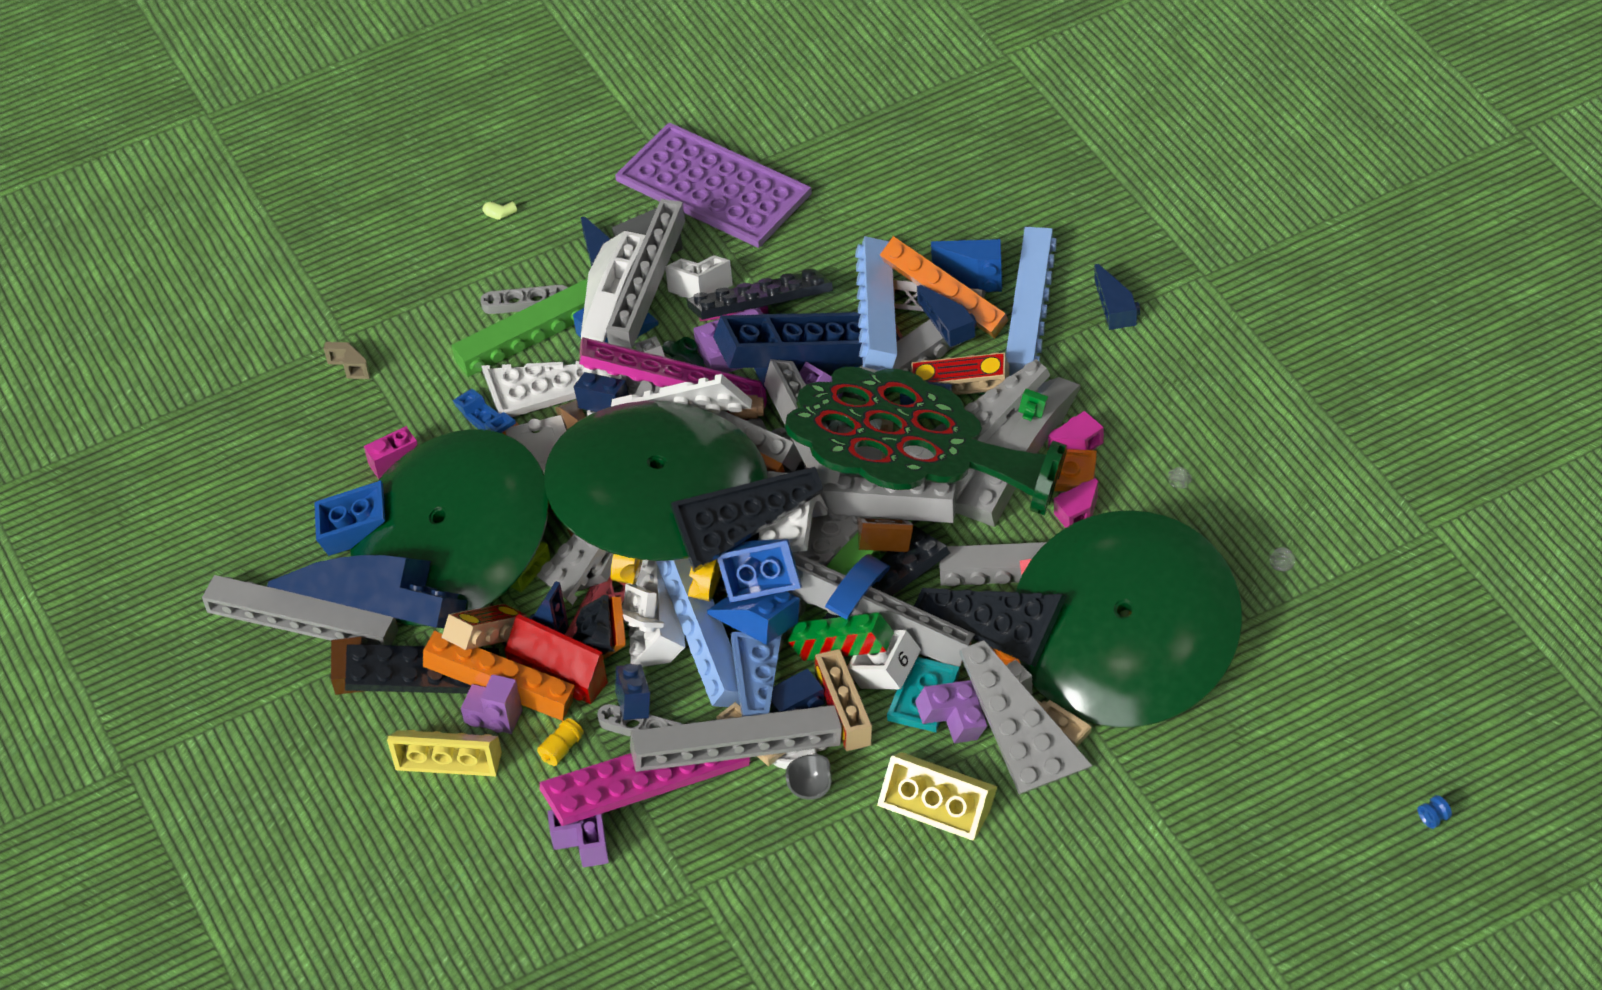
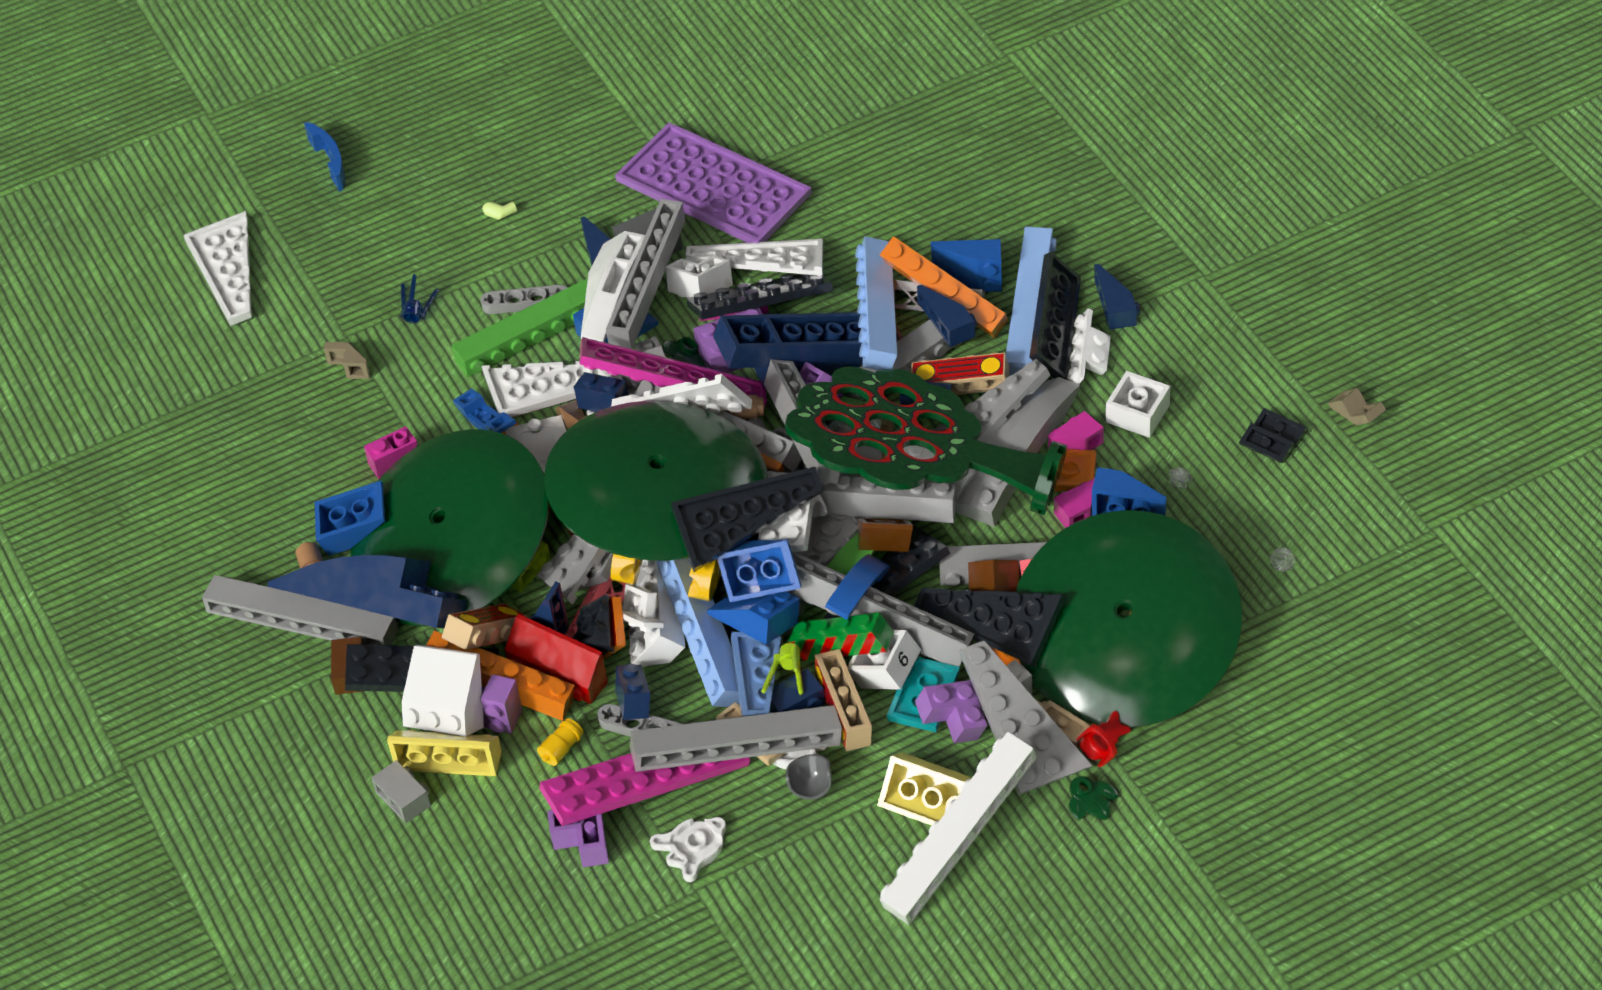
green tile [1018,388,1049,421] -> none
blue wheel [1418,795,1452,829] -> none
none -> white wing [183,211,252,326]
none -> medium nougat brick [295,542,323,569]
none -> blue slope [304,122,345,192]
none -> light grey brick [371,760,431,823]
none -> clear blue plant [400,274,439,323]
none -> white slope [402,645,484,736]
none -> white tile [650,817,726,882]
none -> white wing [686,239,823,275]
none -> lime plant [761,643,803,695]
none -> white brick [880,732,1036,925]
none -> reddish brown slope [968,560,1019,592]
none -> black plate [1029,251,1081,380]
none -> white bracket [1067,308,1111,384]
none -> dark green plate [1069,776,1118,821]
none -> red hair [1076,711,1131,767]
none -> blue slope [1092,468,1166,516]
none -> white brick [1106,371,1170,438]
none -> black slope [1239,408,1307,464]
none -> dark tan slope [1328,388,1386,425]

